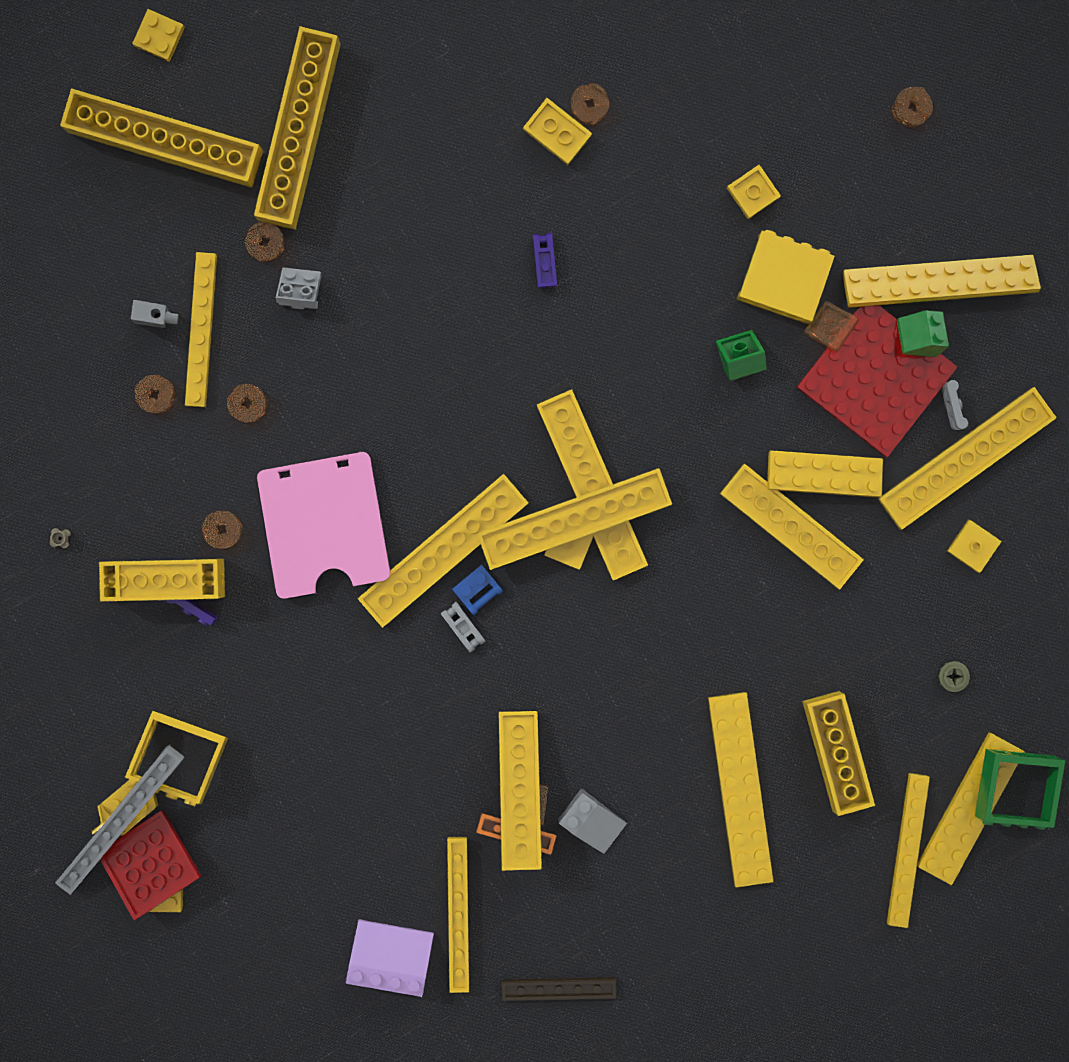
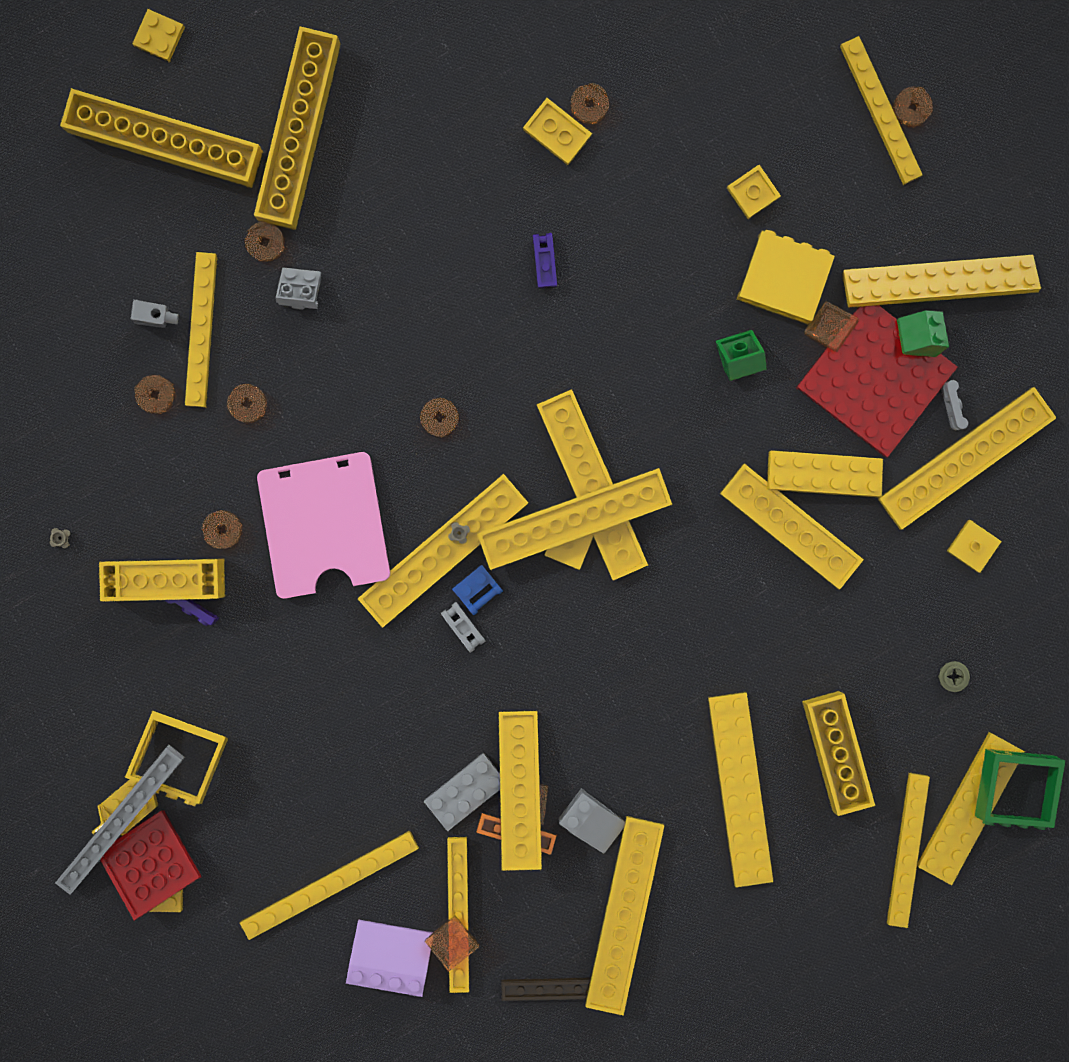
none -> yellow plate [240,831,419,940]
none -> clear orange plate [420,398,459,437]
none -> light grey plate [424,753,500,831]
none -> clear orange plate [425,915,479,971]
none -> dark tan plate [448,522,470,544]
none -> yellow plate [585,816,664,1015]
none -> yellow plate [840,36,922,185]

